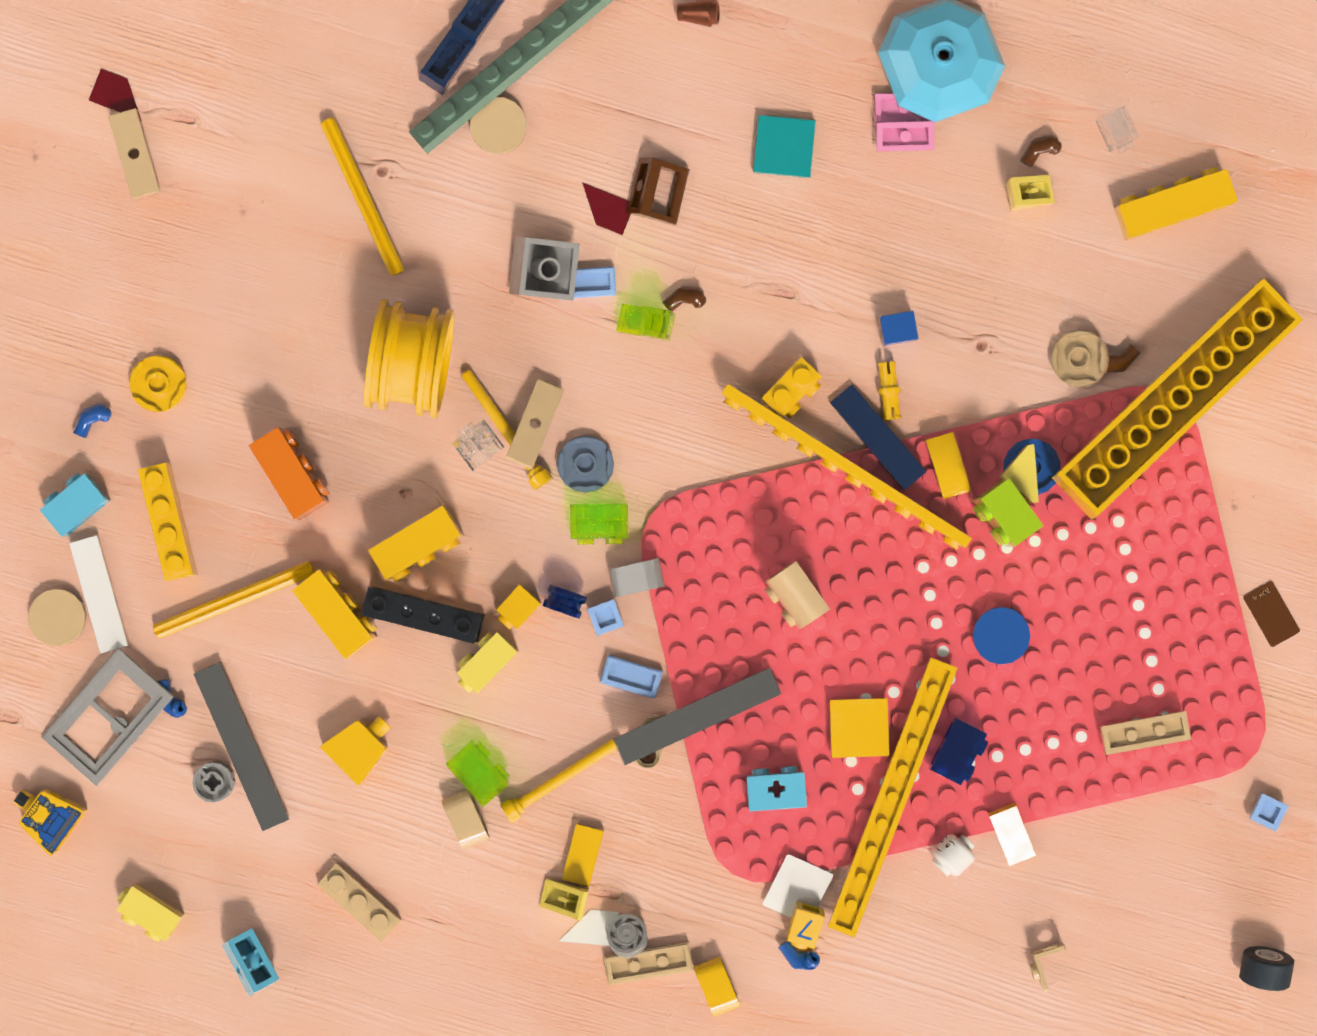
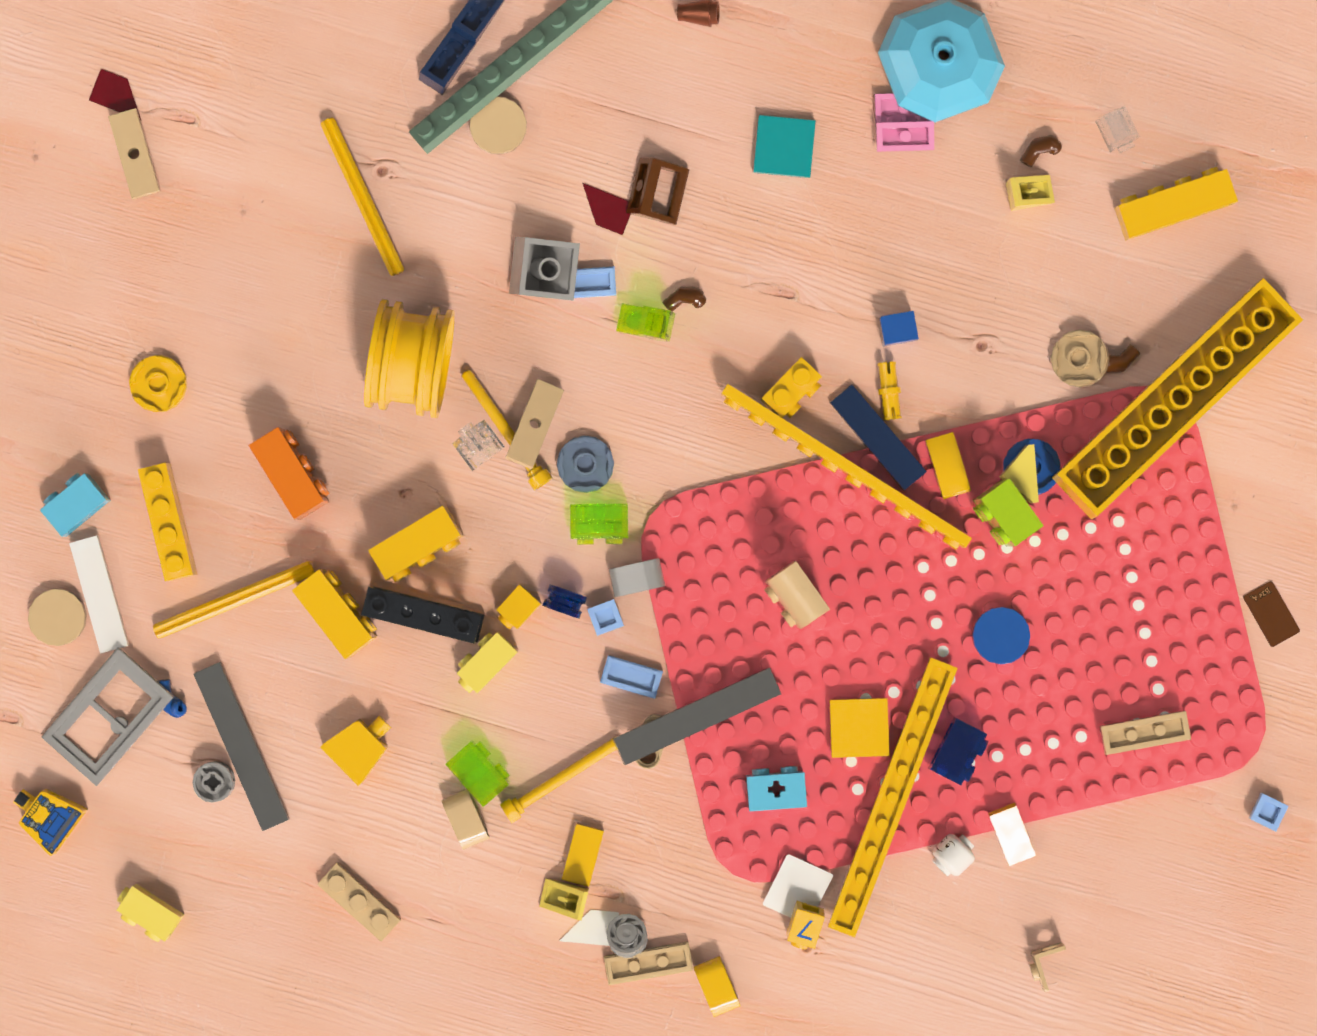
blue arm [73,403,112,438] -> none
medium azure brick [222,928,279,996] -> none
blue arm [778,941,820,970] -> none
black wheel [1239,946,1294,991] -> none

